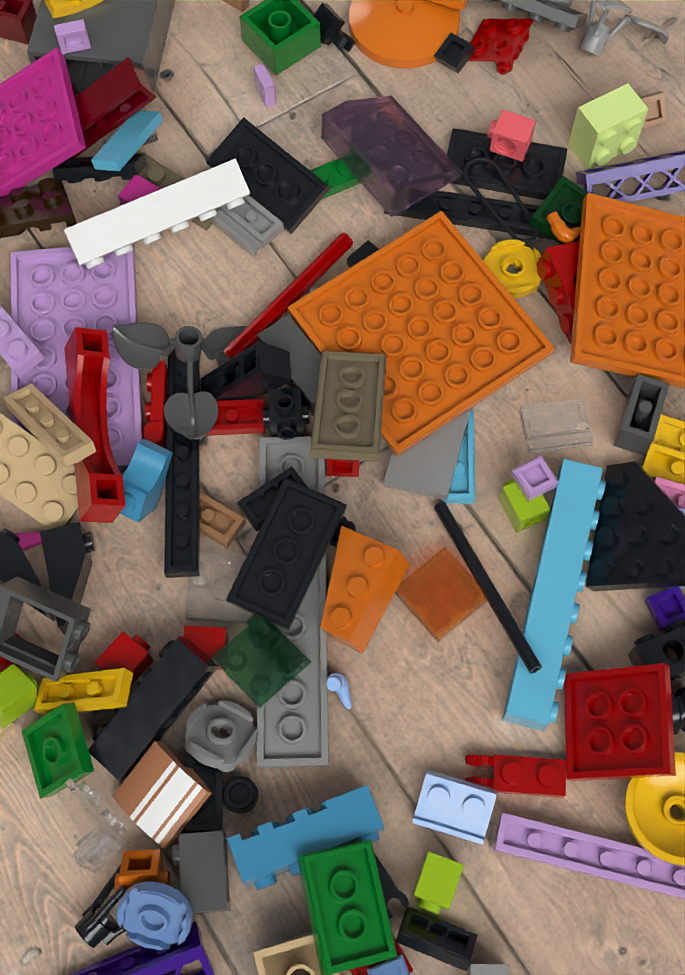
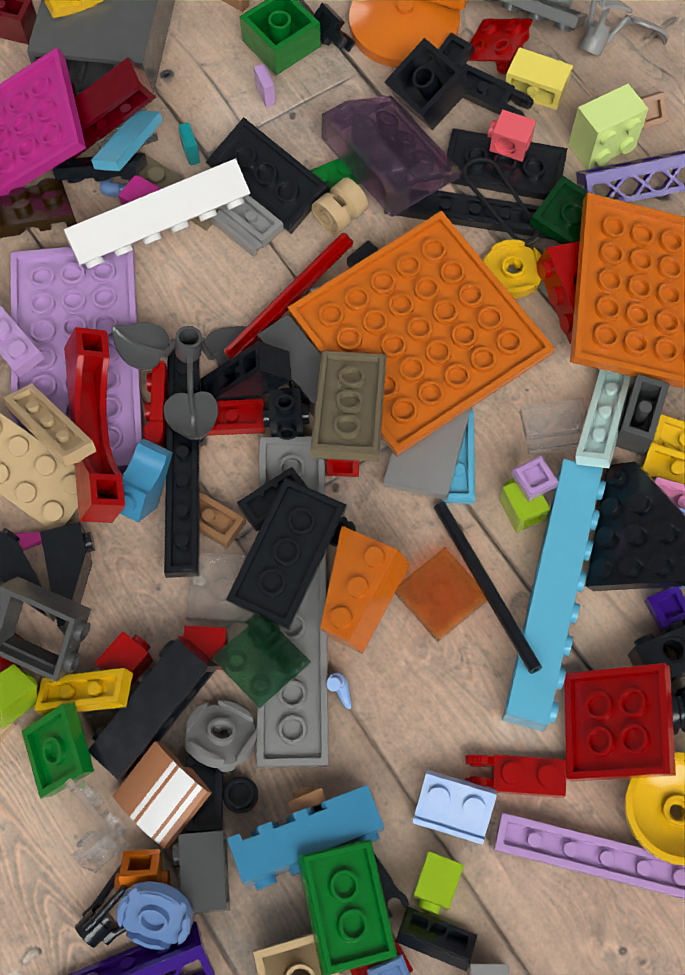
lavender tile [54,19,91,54] -> none
orange animal [546,212,581,243] -> none
none -> medium blue animal [99,177,127,197]
none -> teal tile [178,122,200,166]
none -> medium nougat plate [288,786,326,813]
none -> tan wheel [312,178,369,235]
none -> black brick [384,38,473,131]
none -> black hinge [462,64,534,117]
none -> light yellow brick [505,47,573,110]
none -> light aqua plate [575,369,634,468]

